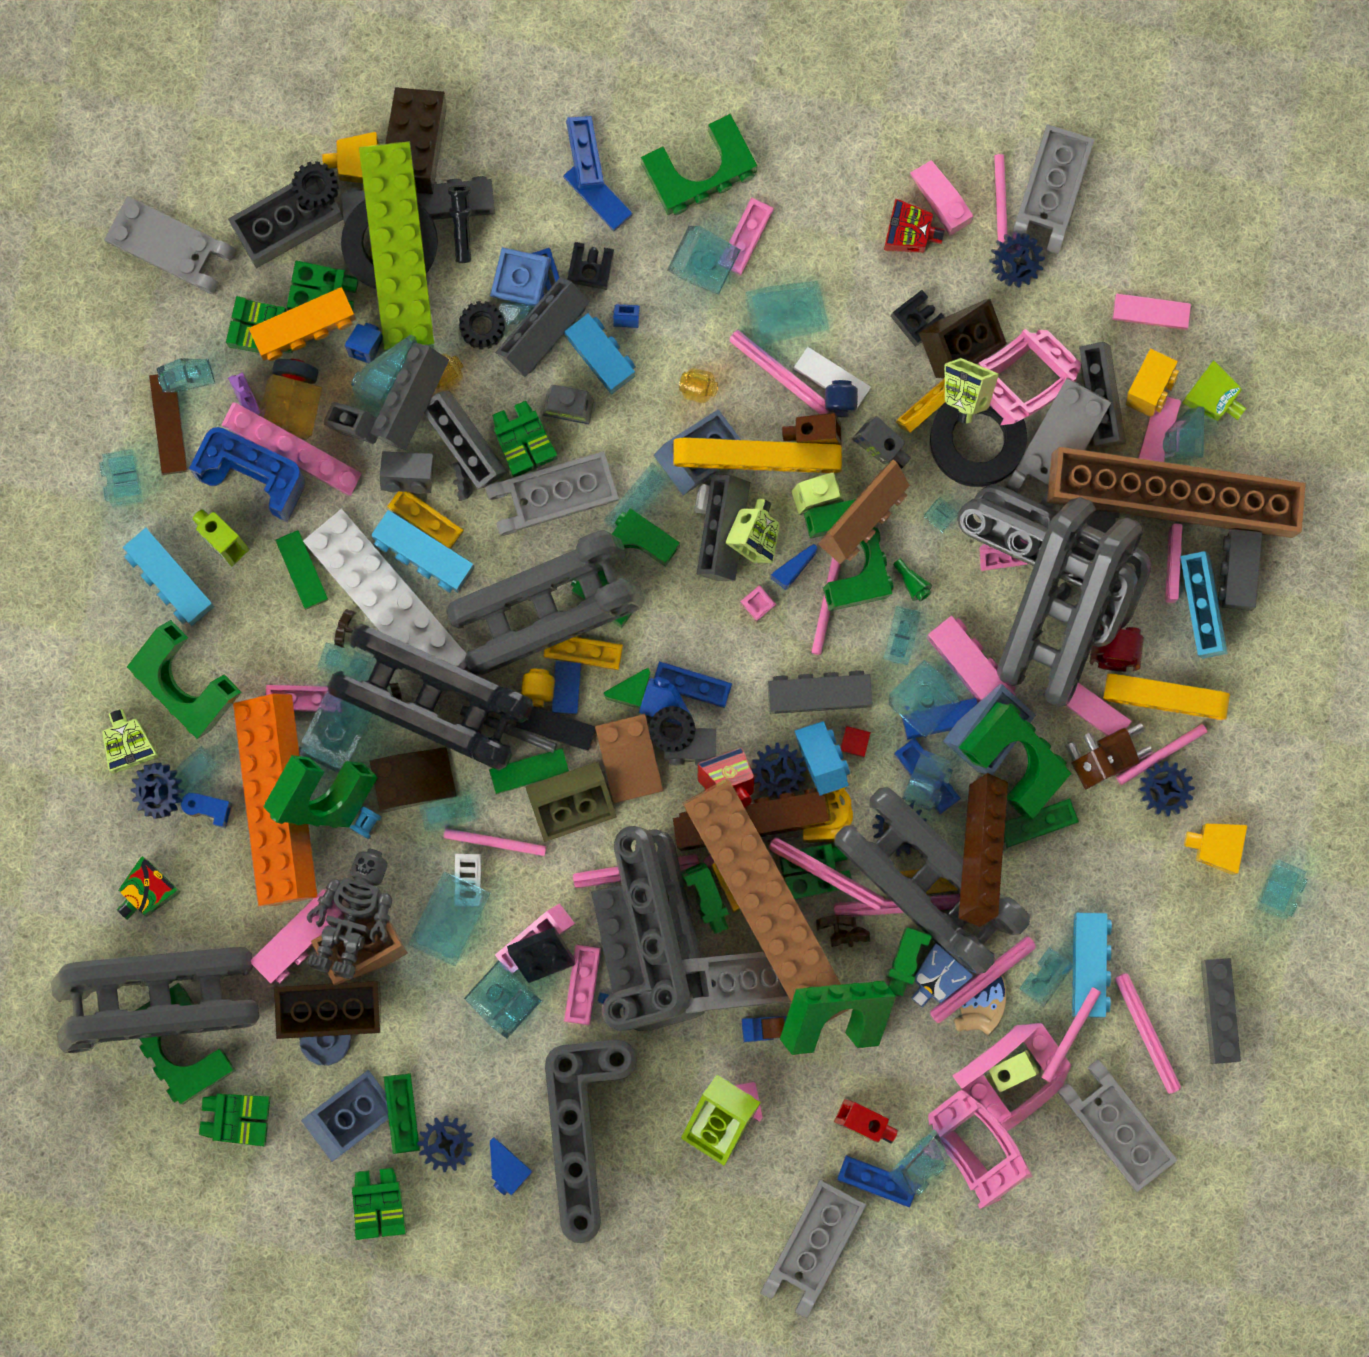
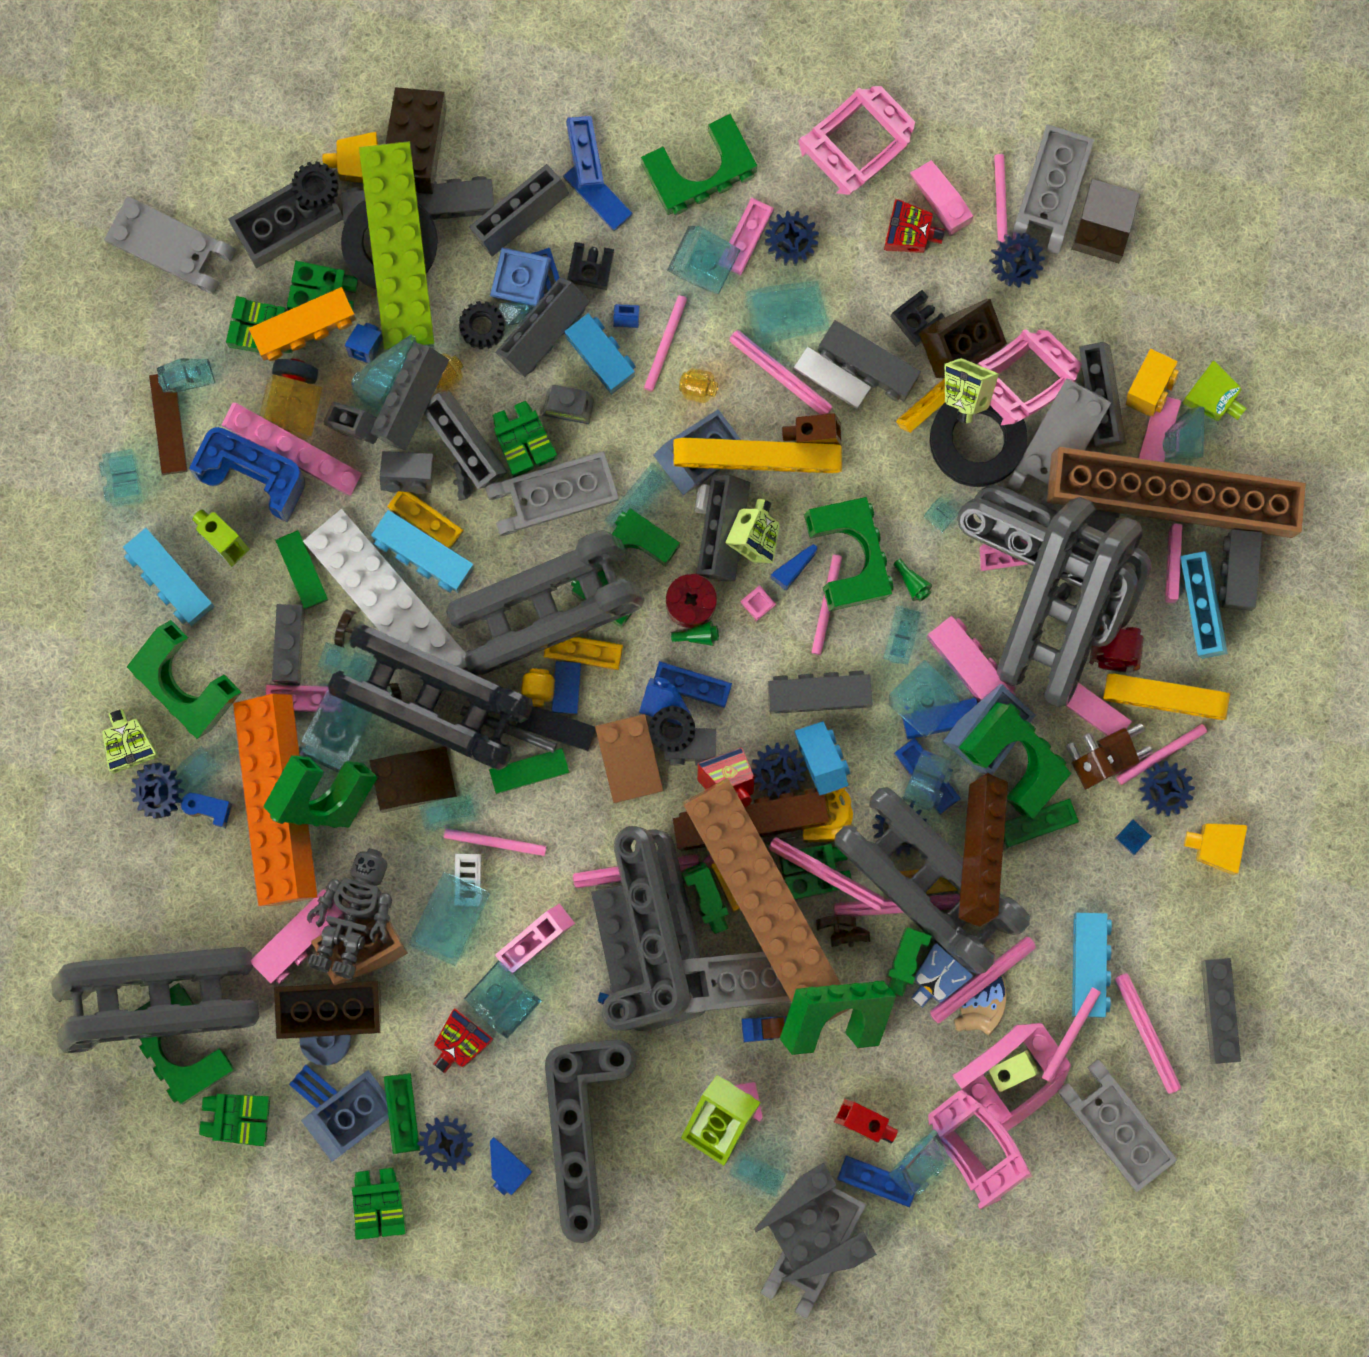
torso [116,856,181,920] -> none
medium lavender slope [228,372,261,415] -> none
dark azure bush [350,806,382,839] -> none
black pin [448,185,472,263] -> none
black plate [507,927,576,983] -> none
olive slope [525,761,617,842] -> none
bright pink tile [564,945,601,1025] -> none
green slope [603,668,650,709] -> none
yellowish green torso [791,473,844,515] -> none
medium nougat slope [818,459,910,564] -> none
dark blue head [825,380,858,418] -> none
red tile [840,726,871,758] -> none
dark grey torso [852,416,911,469] -> none
clear light blue brick [1019,947,1073,1008] -> none
bright pink tile [1112,294,1191,330] -> none
clear light blue brick [1255,859,1308,920] -> none
none -> dark grey brick [272,604,305,685]
none -> blue tile [289,1064,345,1118]
none -> torso [433,1008,494,1073]
none -> dark grey brick [469,164,569,256]
none -> bright pink bar [644,295,687,392]
none -> dark red brick [666,574,717,628]
none -> green cone [671,621,719,646]
none -> clear light blue slope [728,1151,786,1197]
none -> dark grey wedge [754,1163,877,1282]
none -> dark blue gear [764,211,819,266]
none -> bright pink wedge [798,86,915,195]
none -> dark grey brick [818,320,921,402]
none -> slope [1071,179,1140,264]
none -> clear blue tile [1115,819,1152,856]

